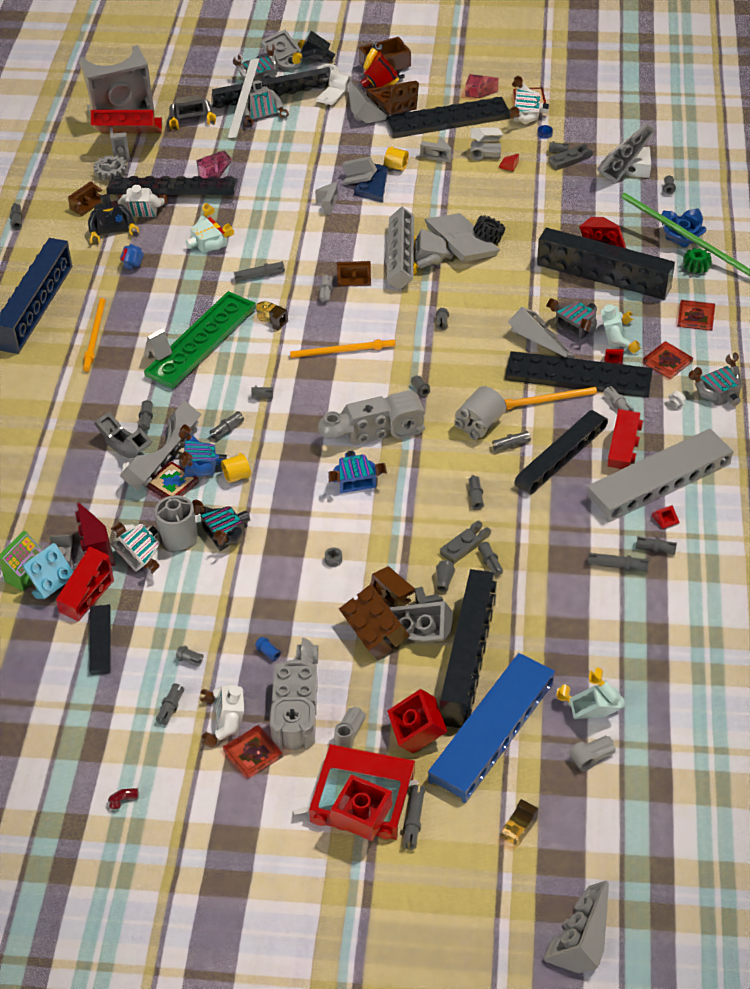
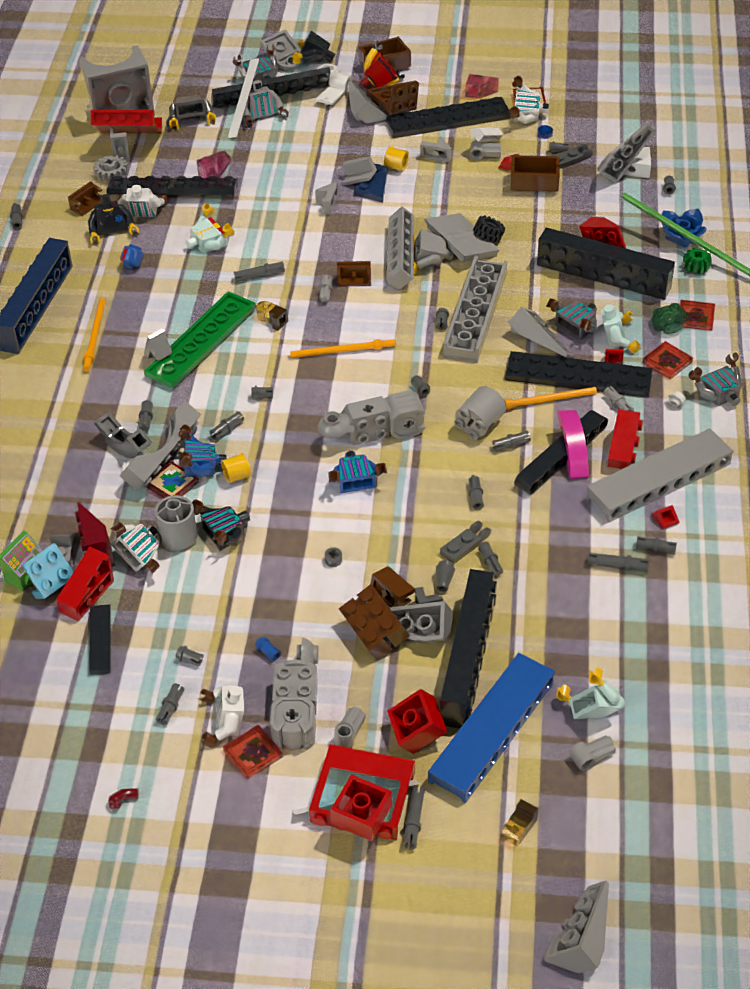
none -> light grey tile [443,256,508,363]
none -> reddish brown piece [510,155,560,192]
none -> dark pink slope [557,410,589,479]
none -> clear green plate [651,303,687,334]

